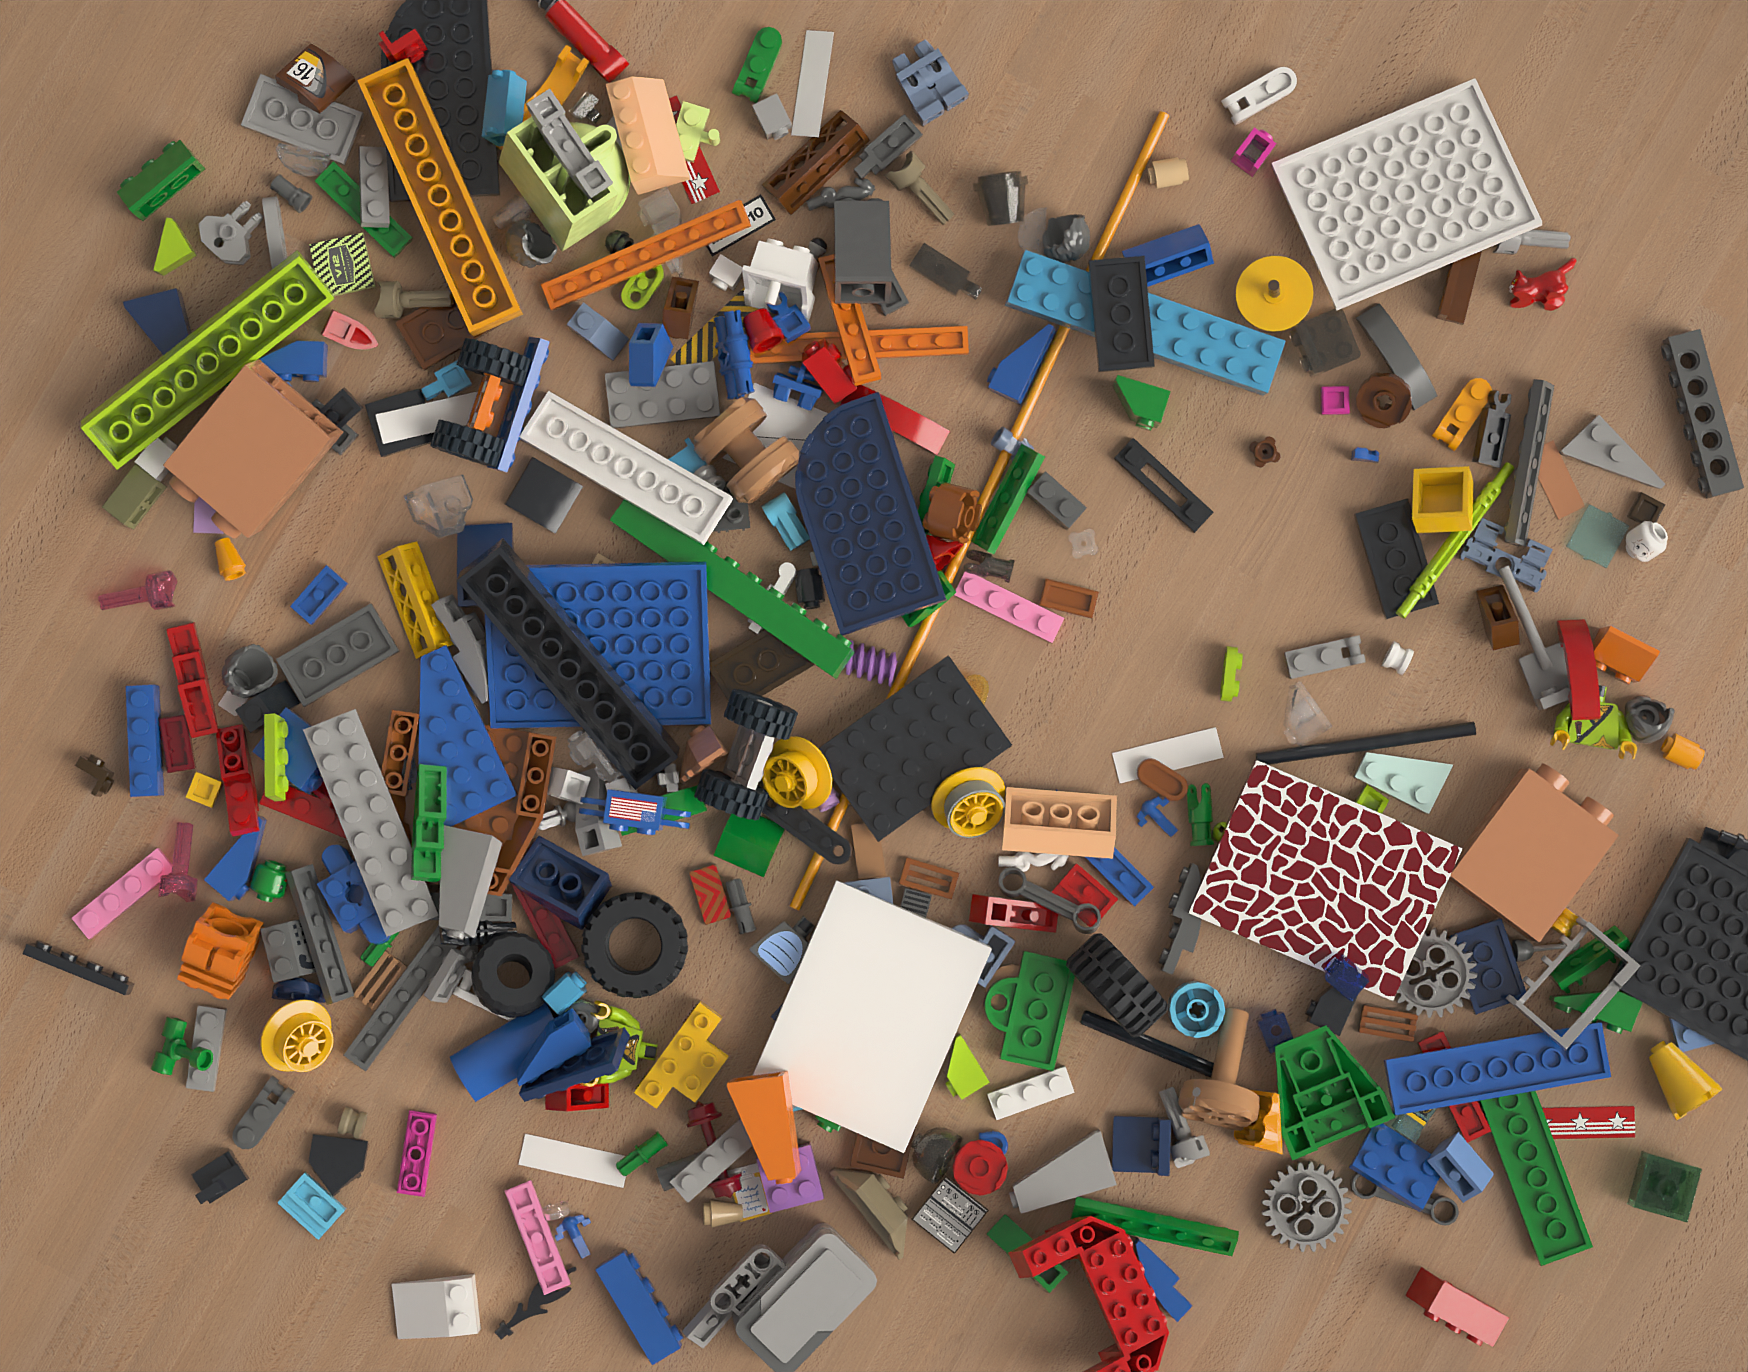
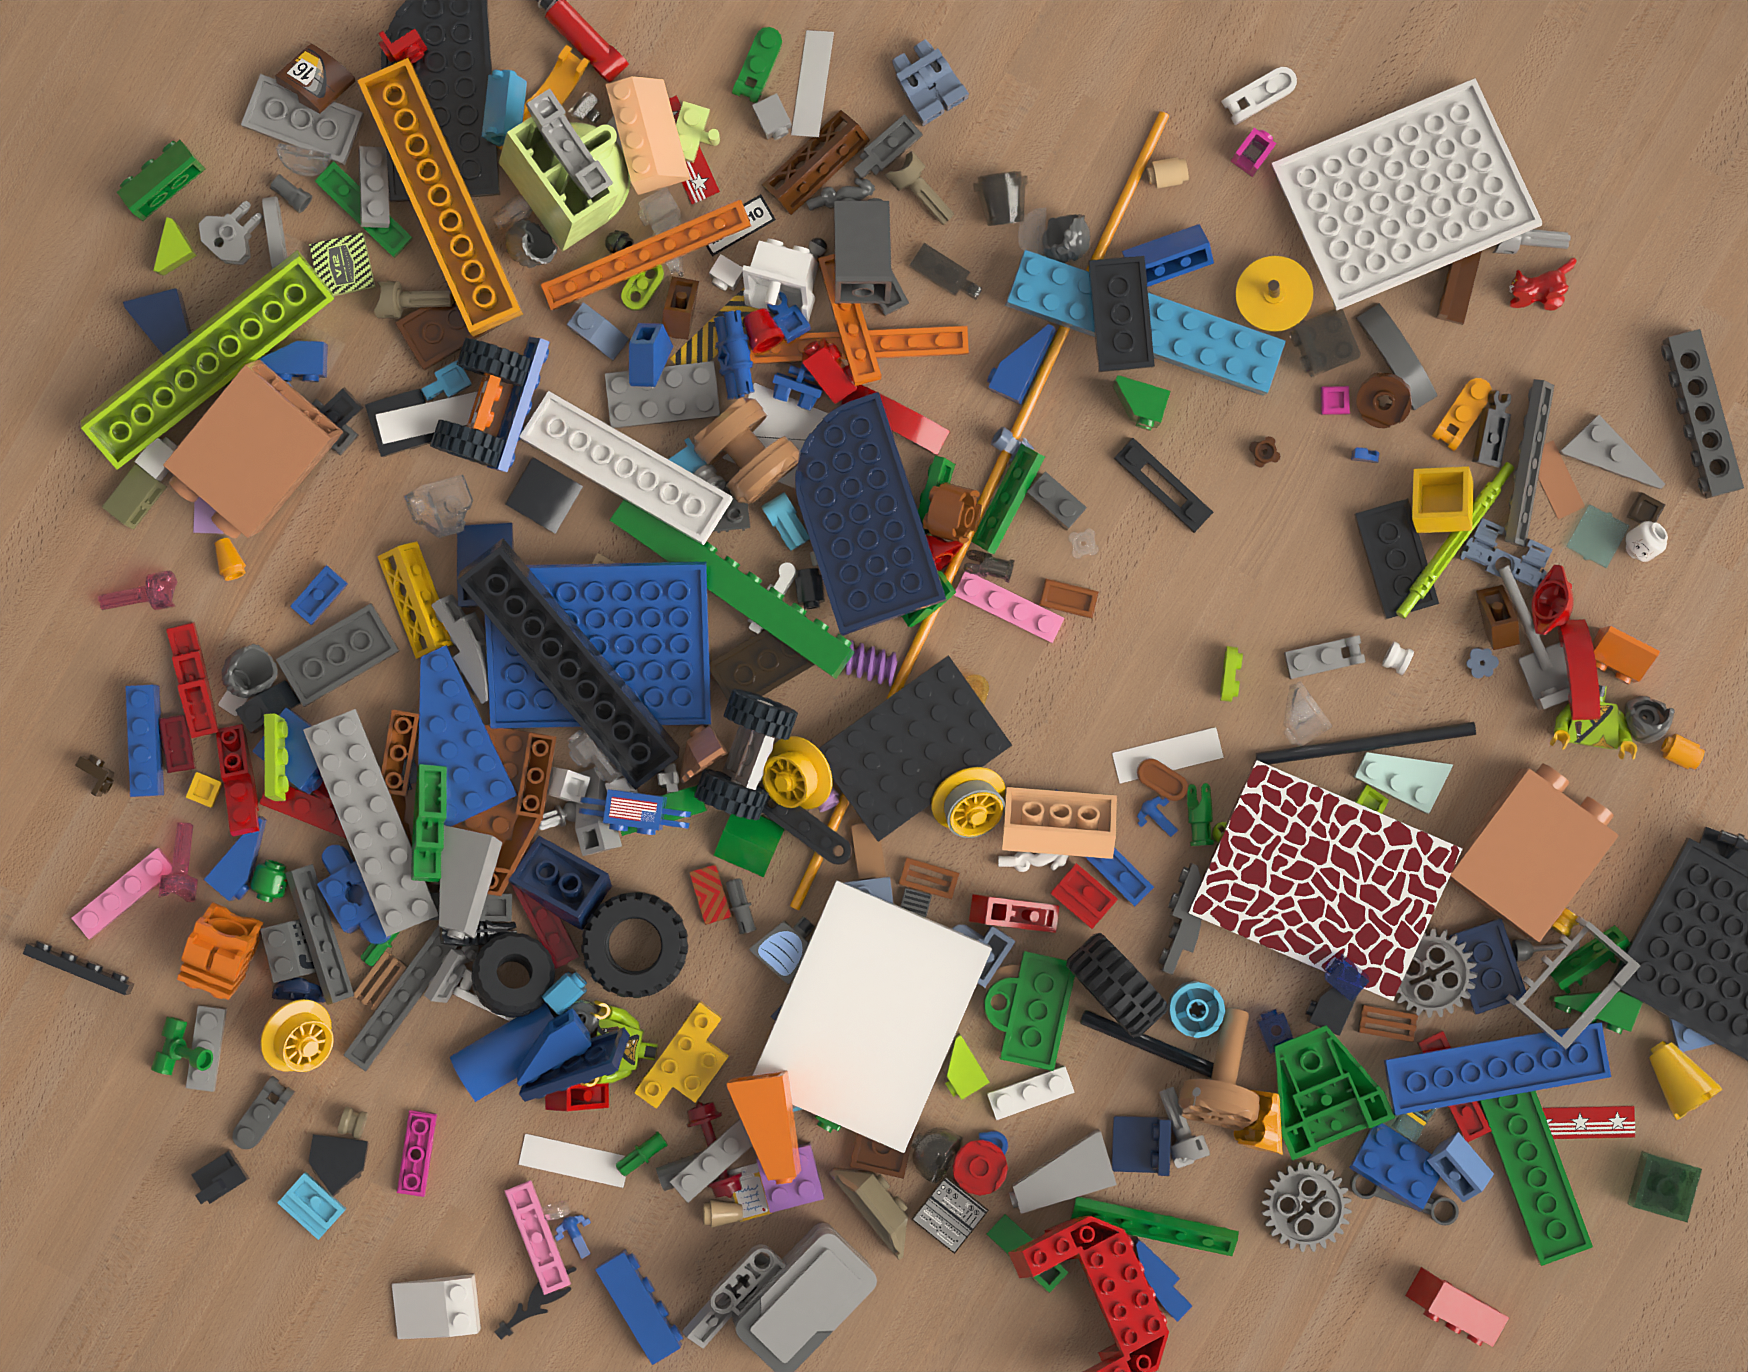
plate [321,309,378,350] -> none
dark grey piece [999,867,1101,934] -> none
none -> sand blue plant [1466,648,1499,678]
none -> red hat [1532,565,1574,635]

